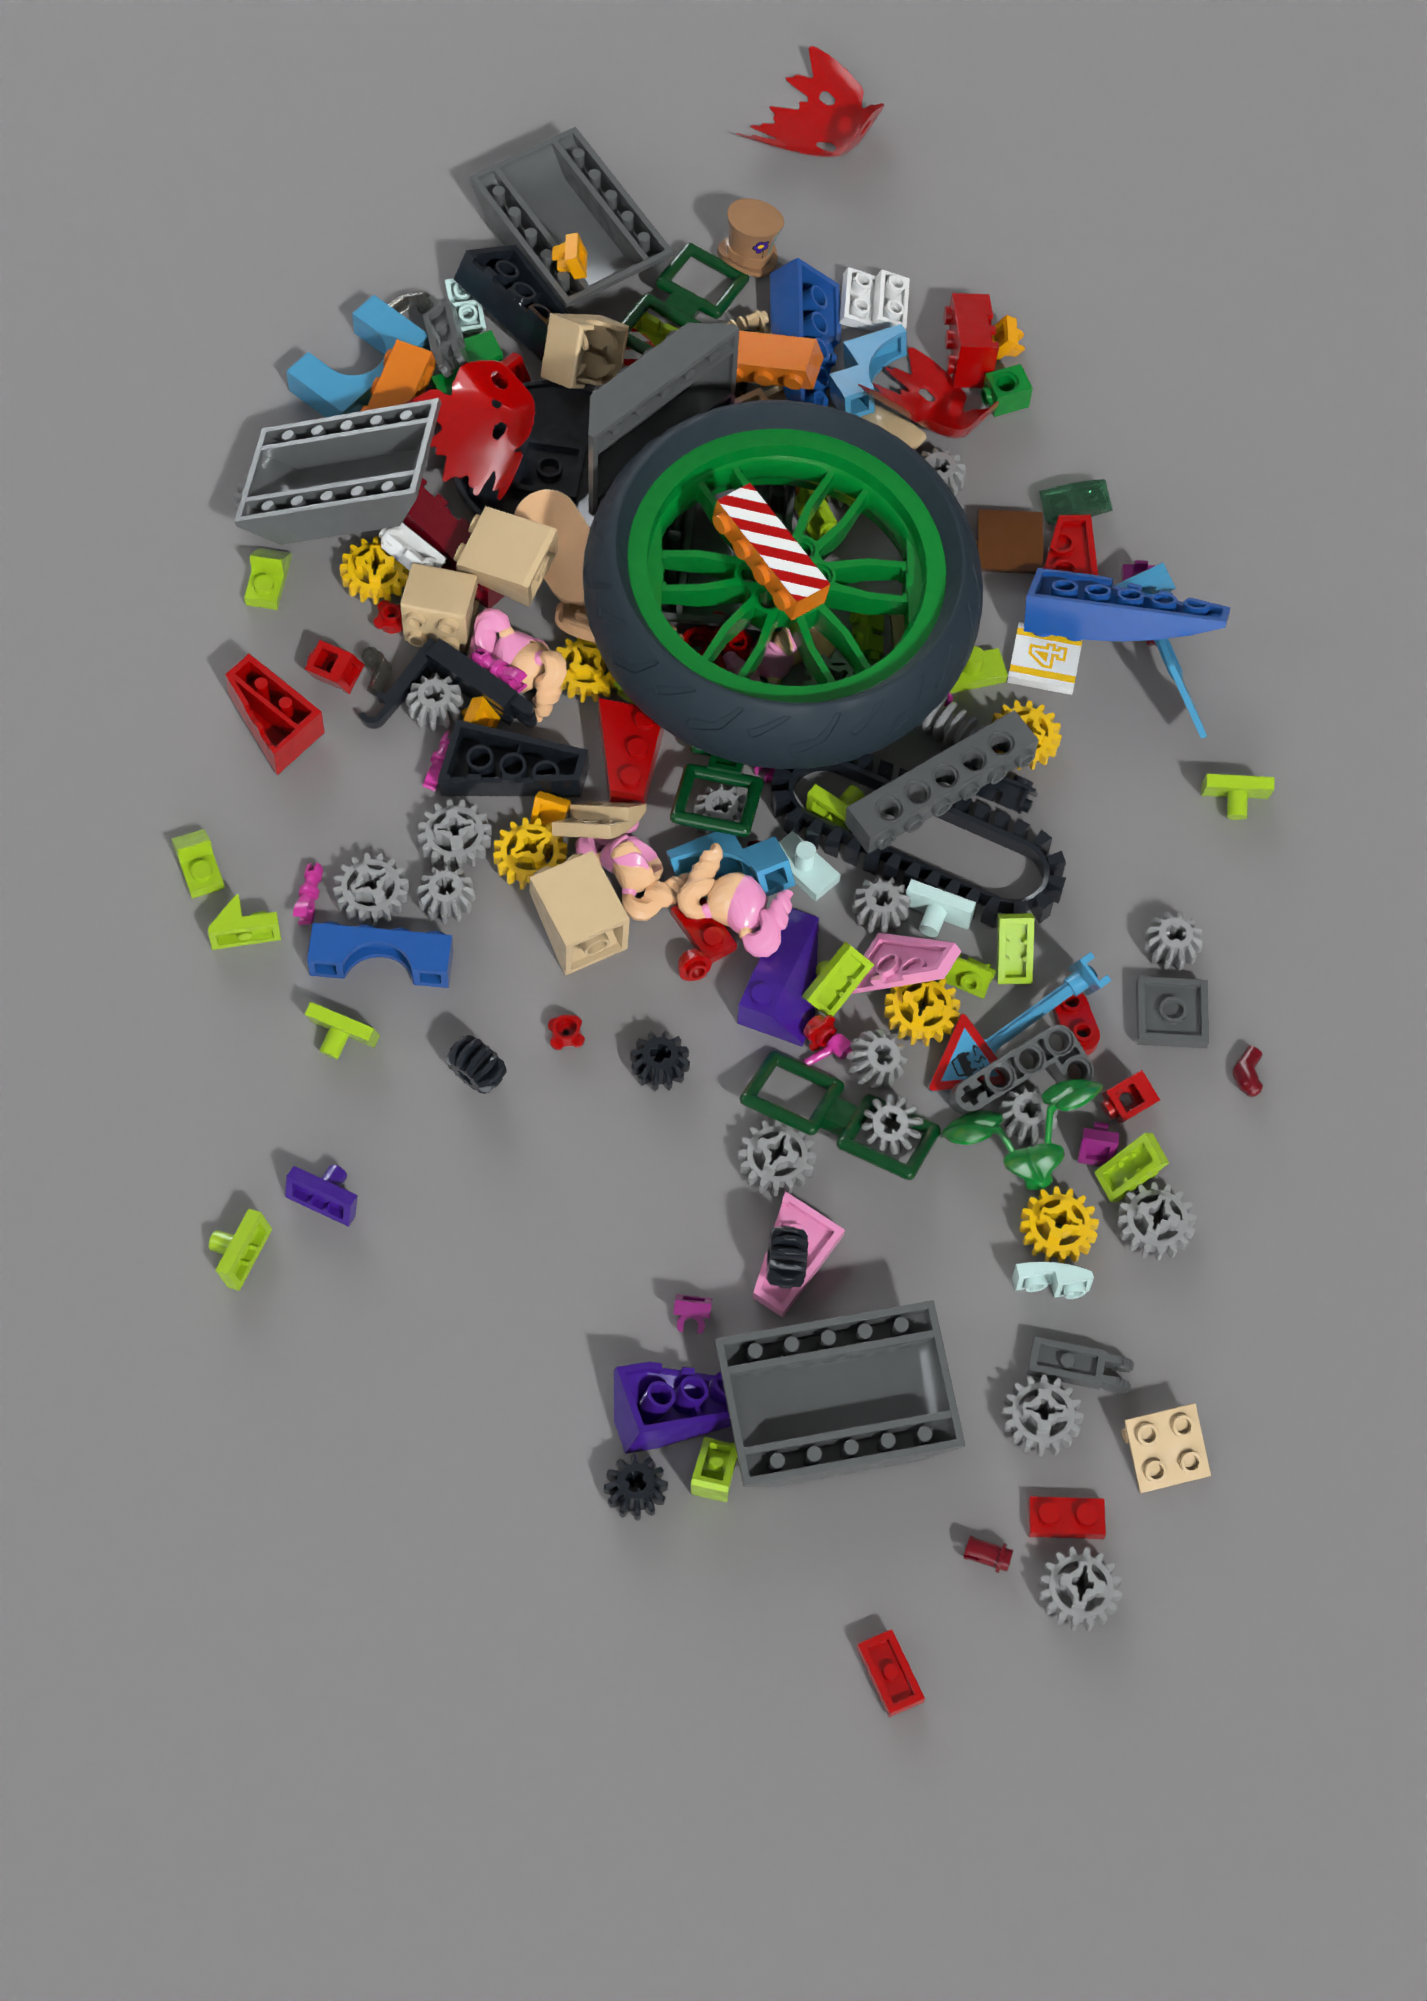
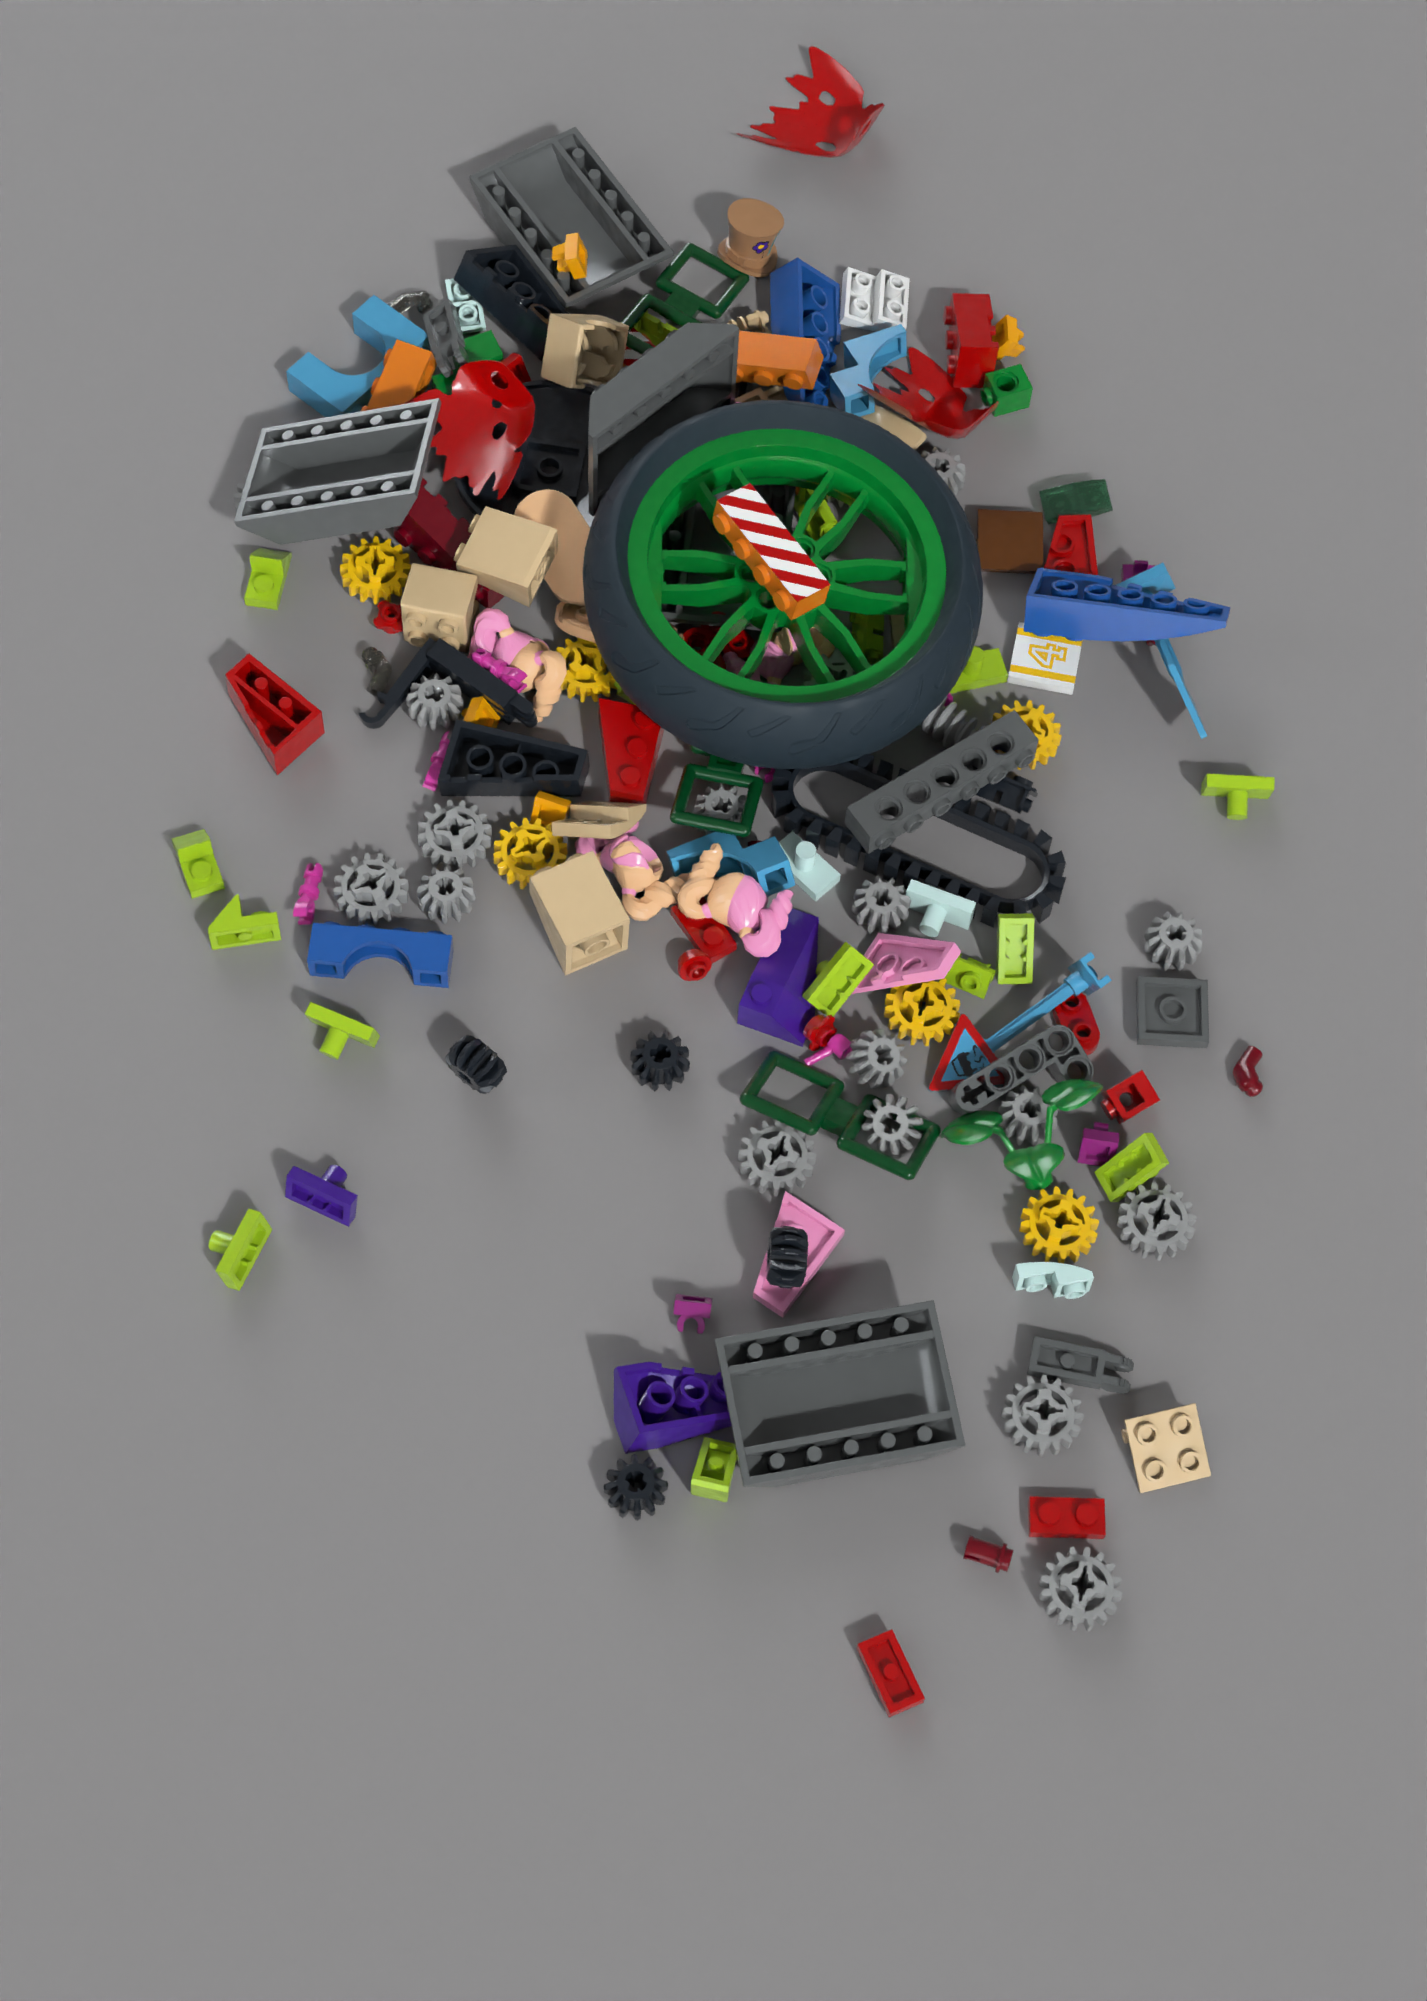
red brick [305,640,365,694] -> none
white hinge [379,522,447,571] -> none
red plate [548,1015,585,1050] -> none
lime tile [806,784,865,830] -> none

